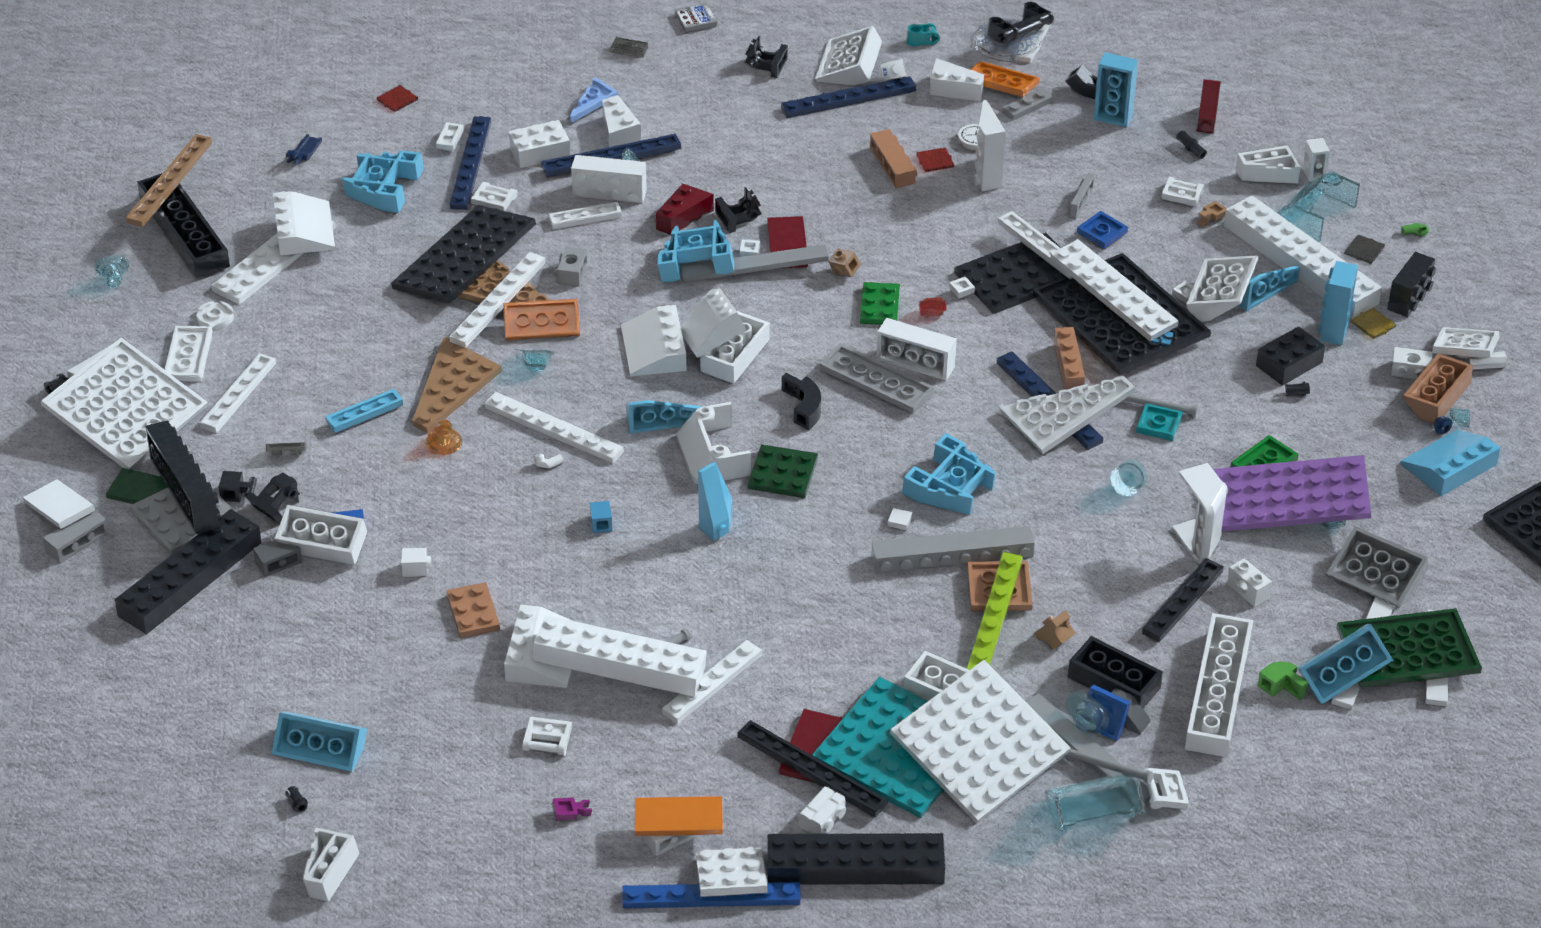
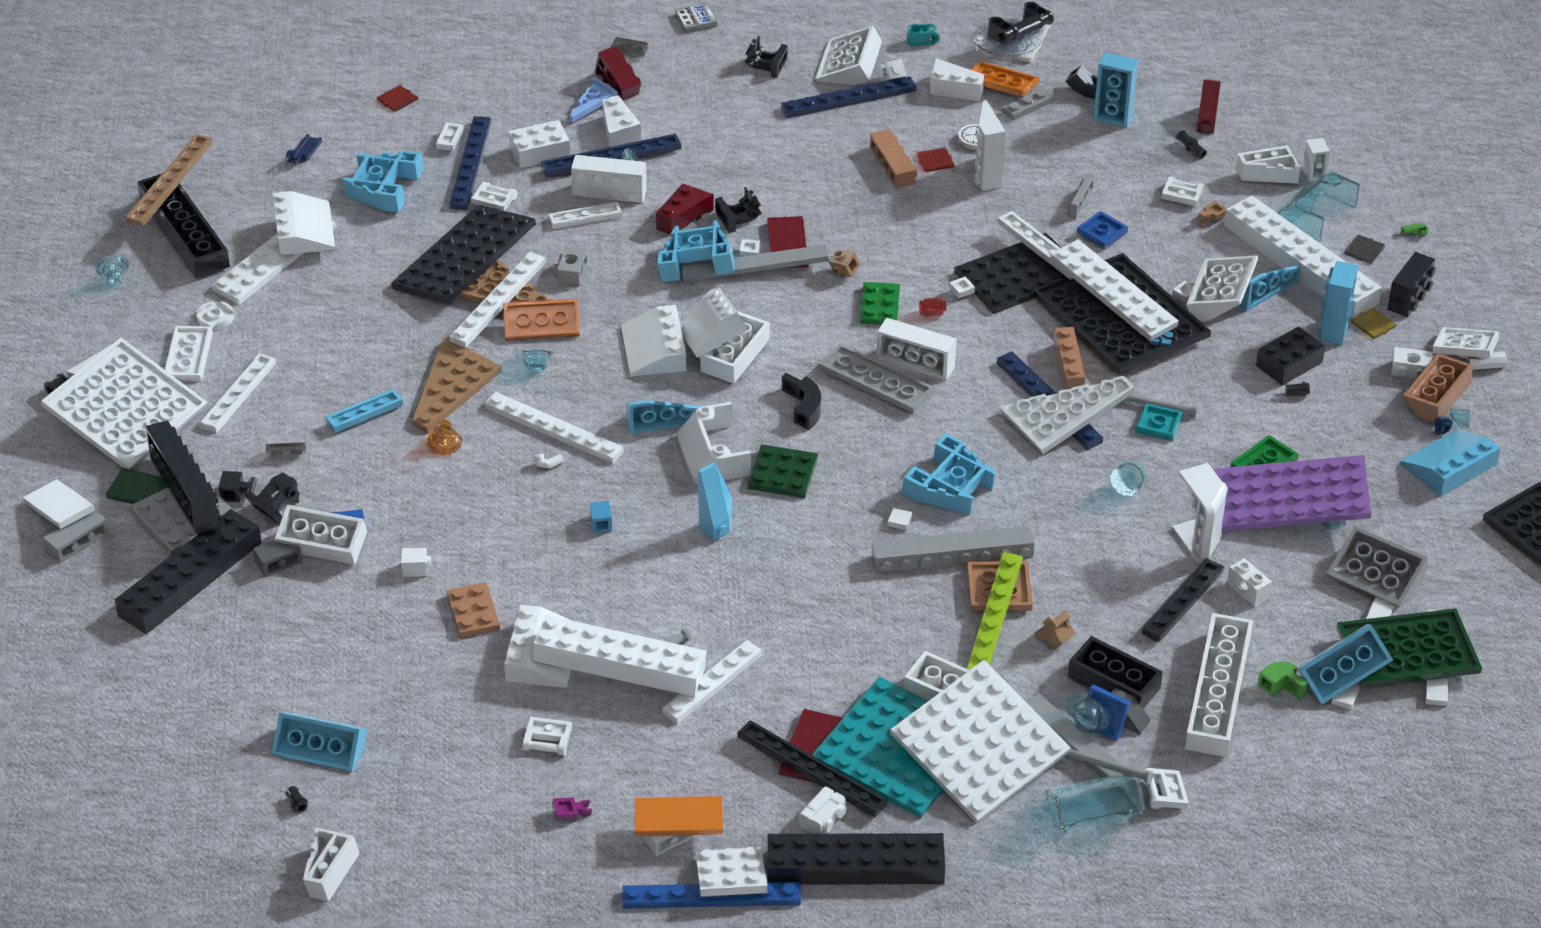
none -> dark red wedge [594,46,641,100]

